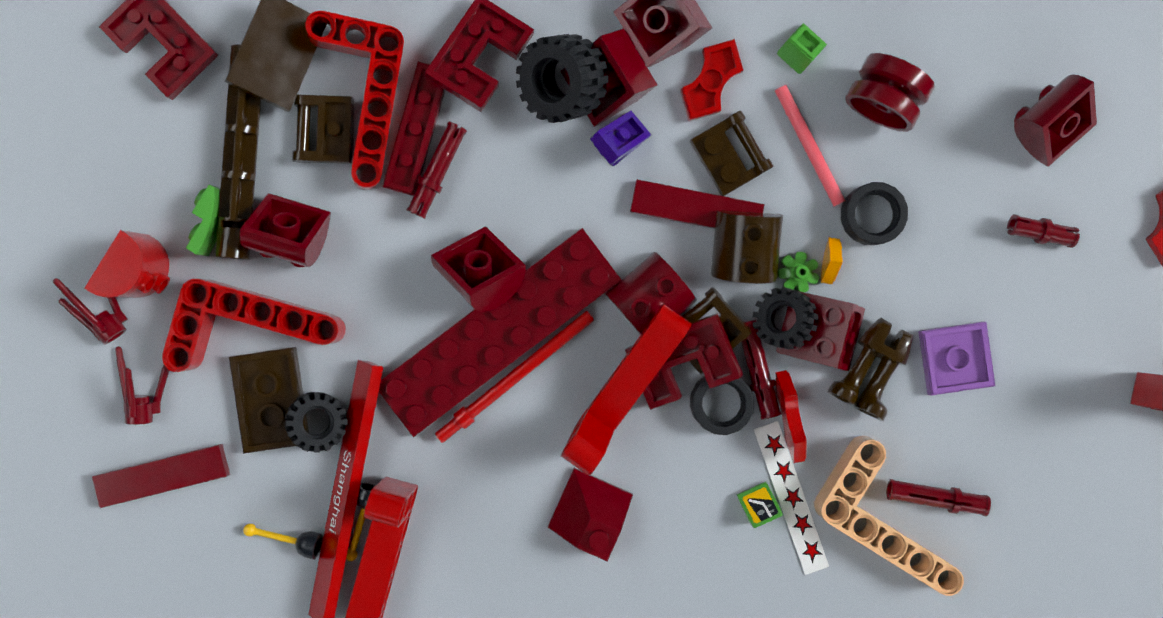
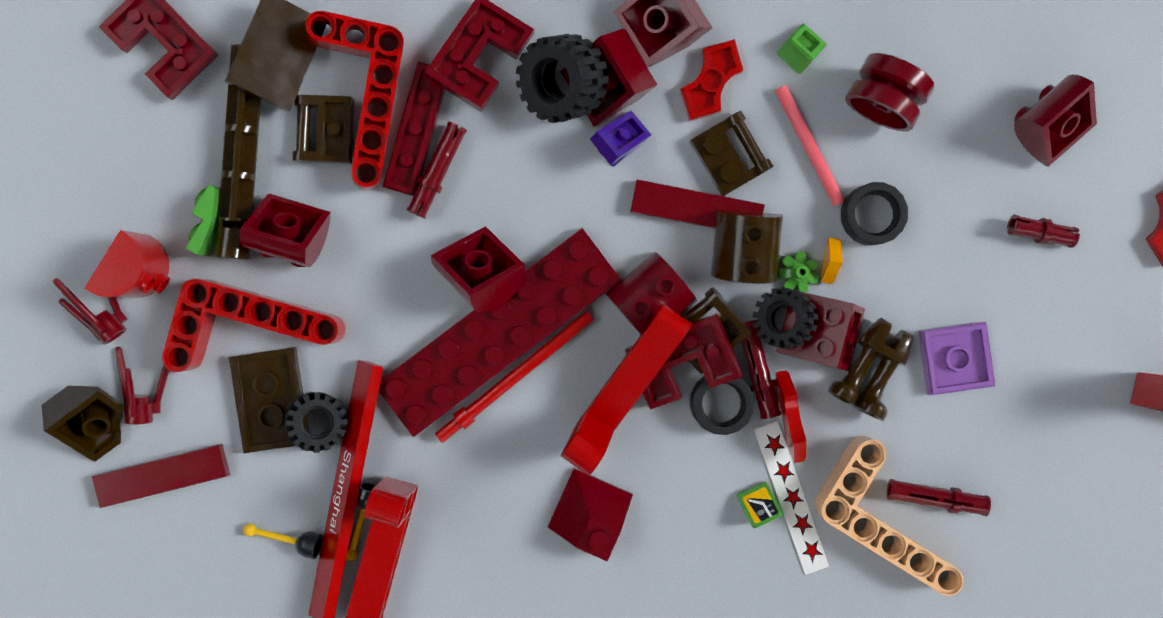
none -> dark brown slope [41,386,123,462]

